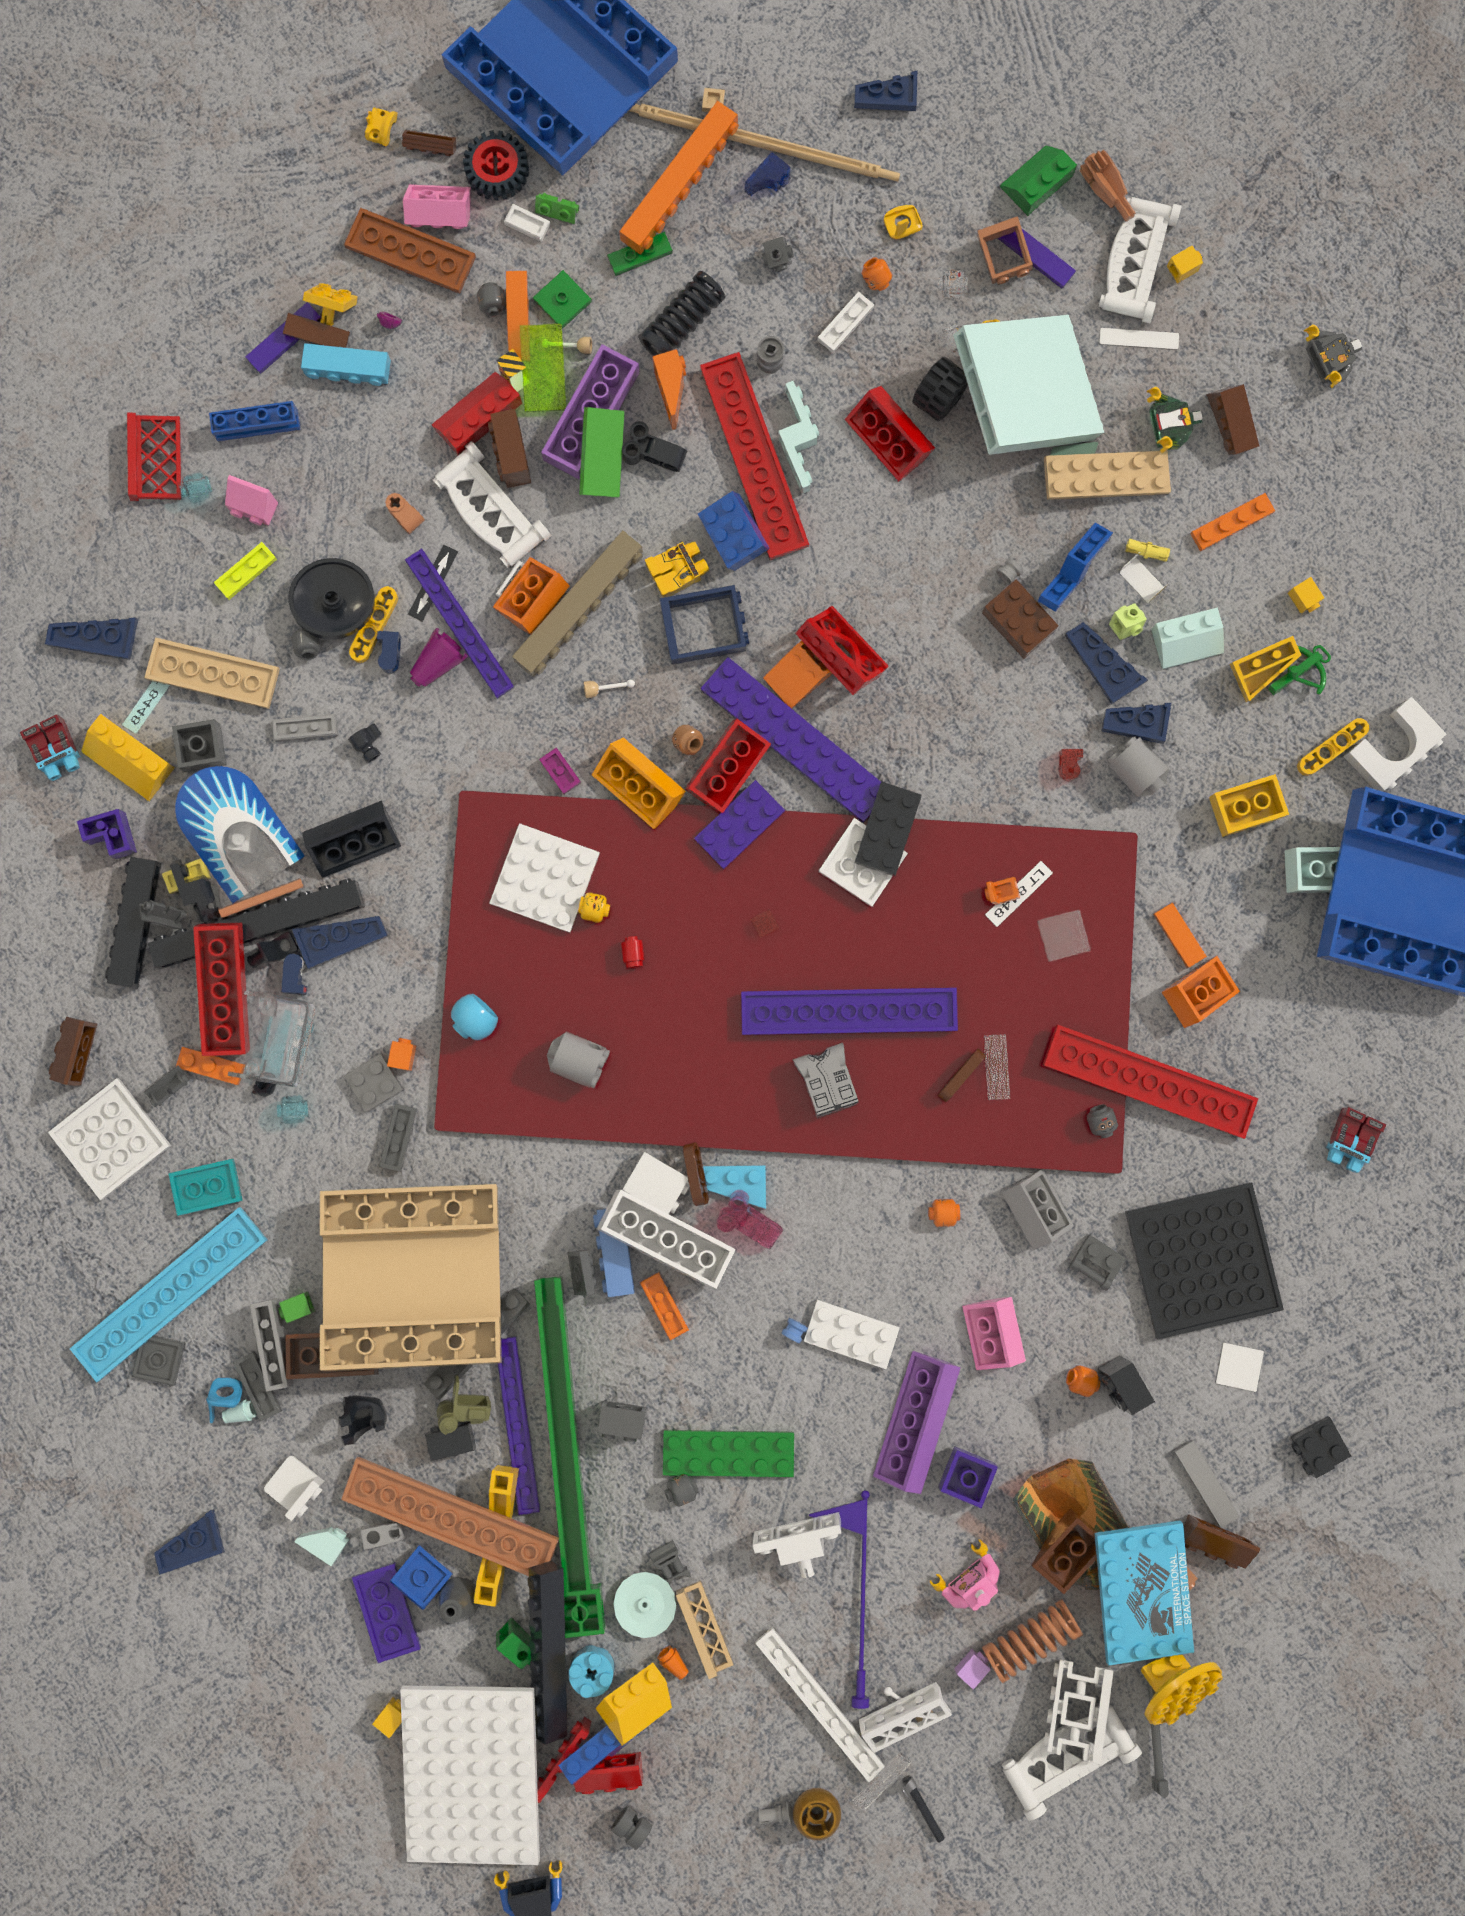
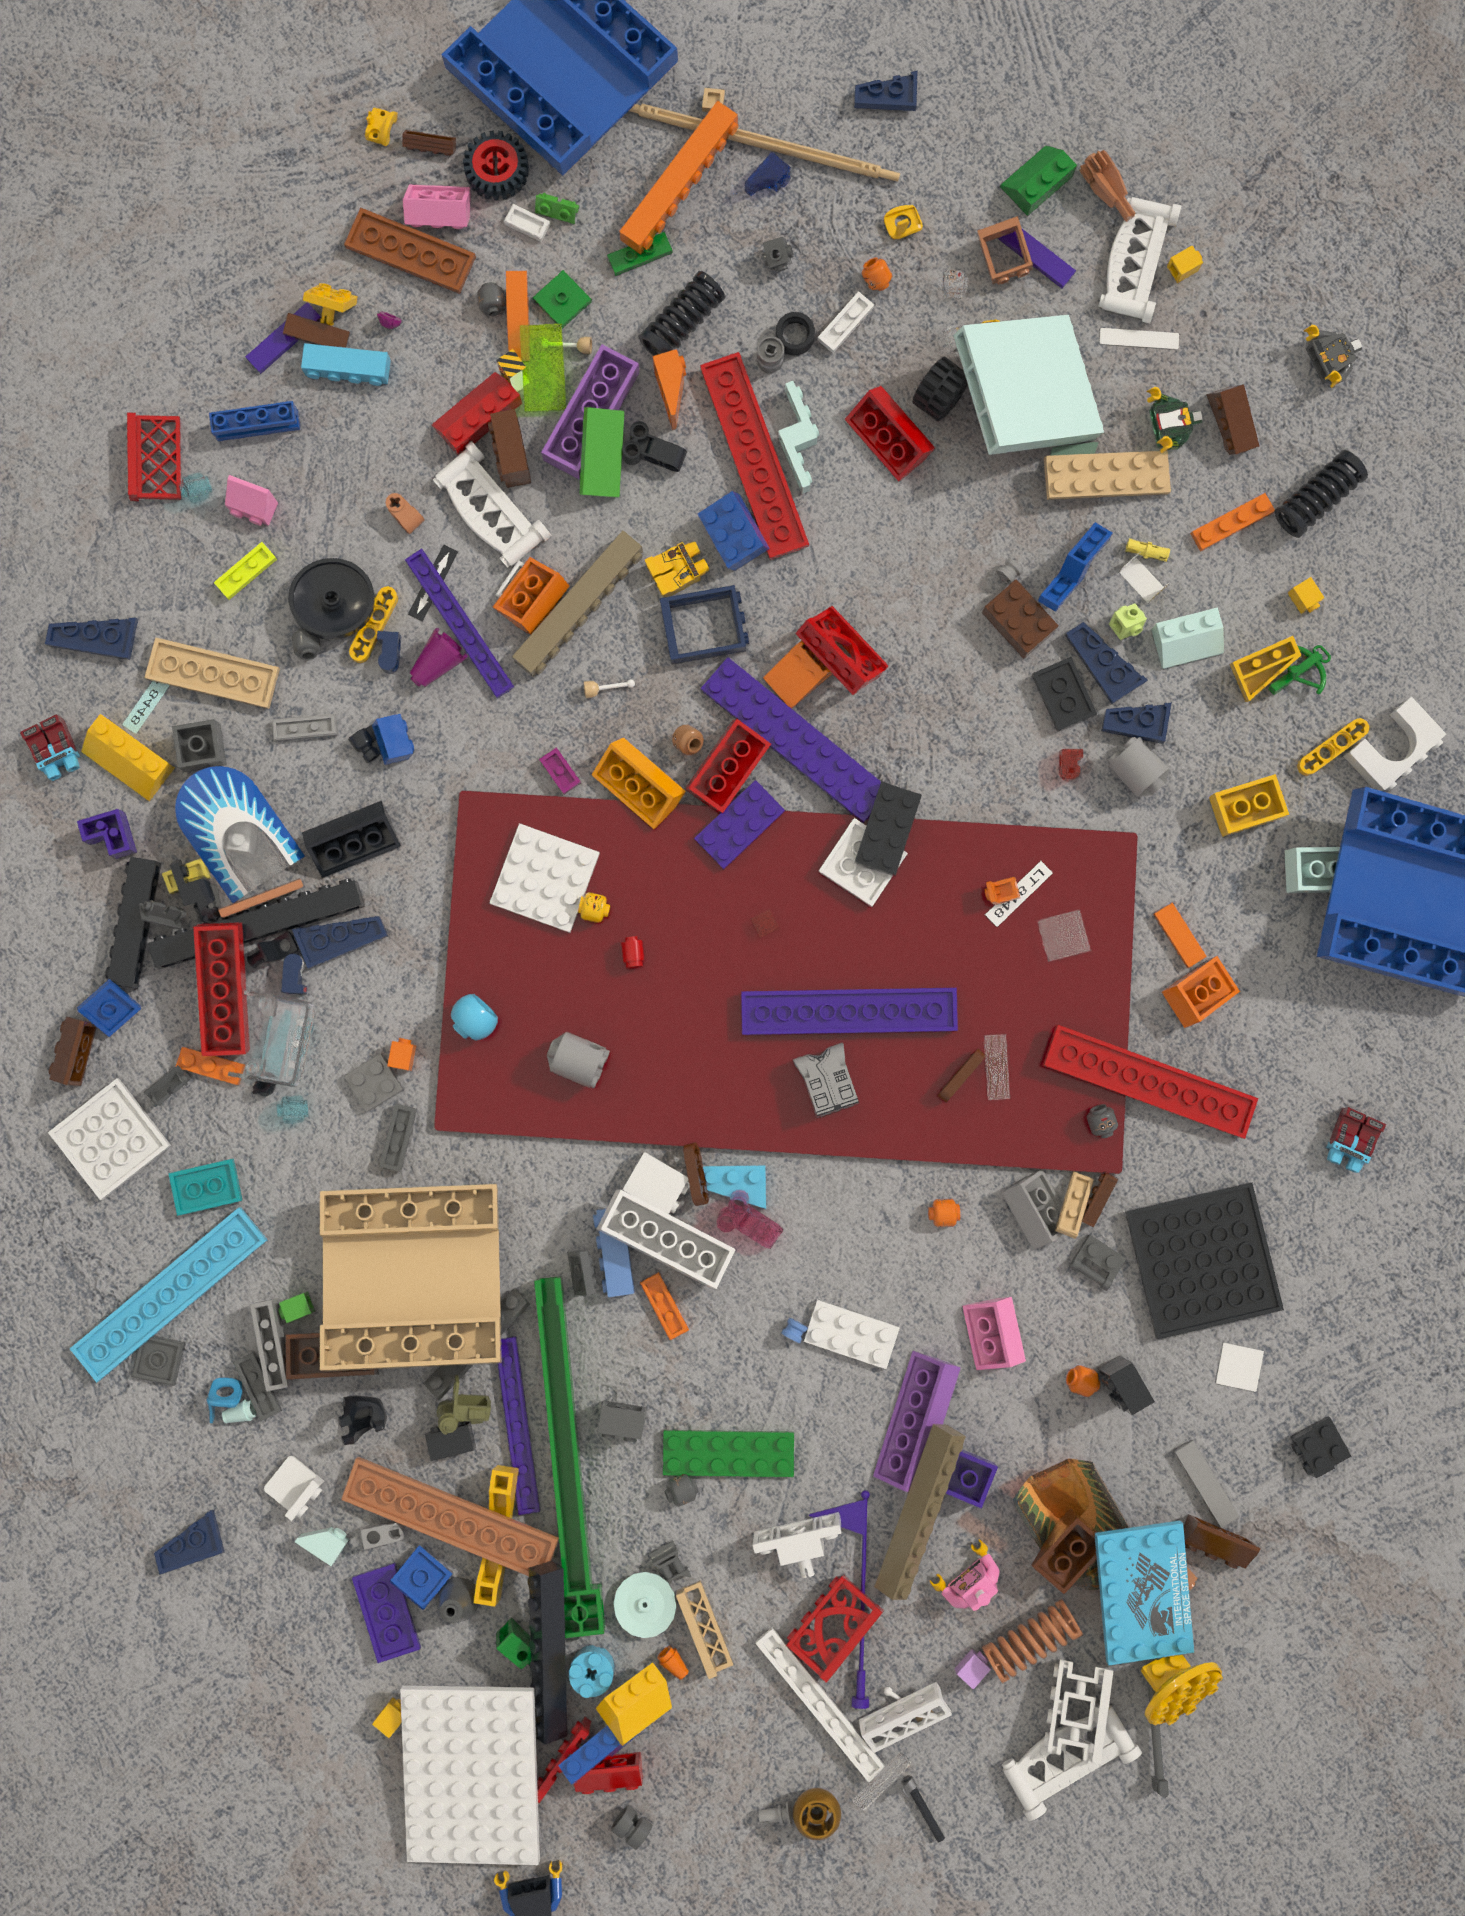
none -> blue plate [77,979,141,1037]
none -> blue brick [372,714,414,765]
none -> black tyre [775,312,815,356]
none -> red fence [786,1575,884,1683]
none -> dark tan brick [874,1424,966,1600]
none -> black plate [1032,657,1097,732]
none -> tan tile [1055,1172,1094,1239]
none -> reddish brown piece [1082,1172,1118,1227]
none -> black piece [1274,450,1368,538]

